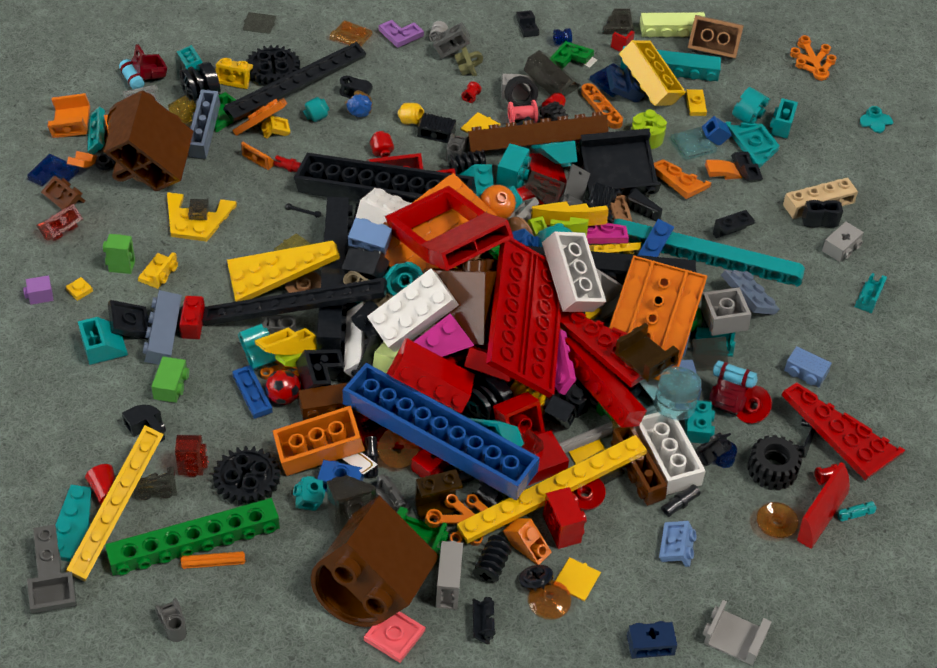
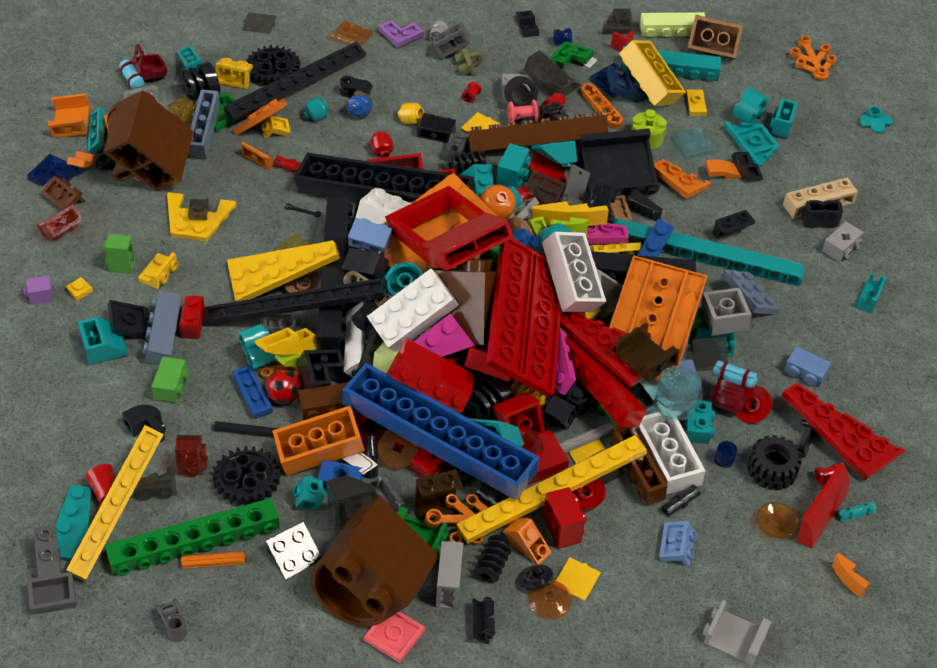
dark blue brick [627,621,677,659] -> none
black hinge [696,433,732,466] -> none
blue brick [702,116,732,145] -> none
none -> black piece [214,421,279,438]
none -> hinge [266,522,322,579]
none -> orange slope [832,553,870,598]

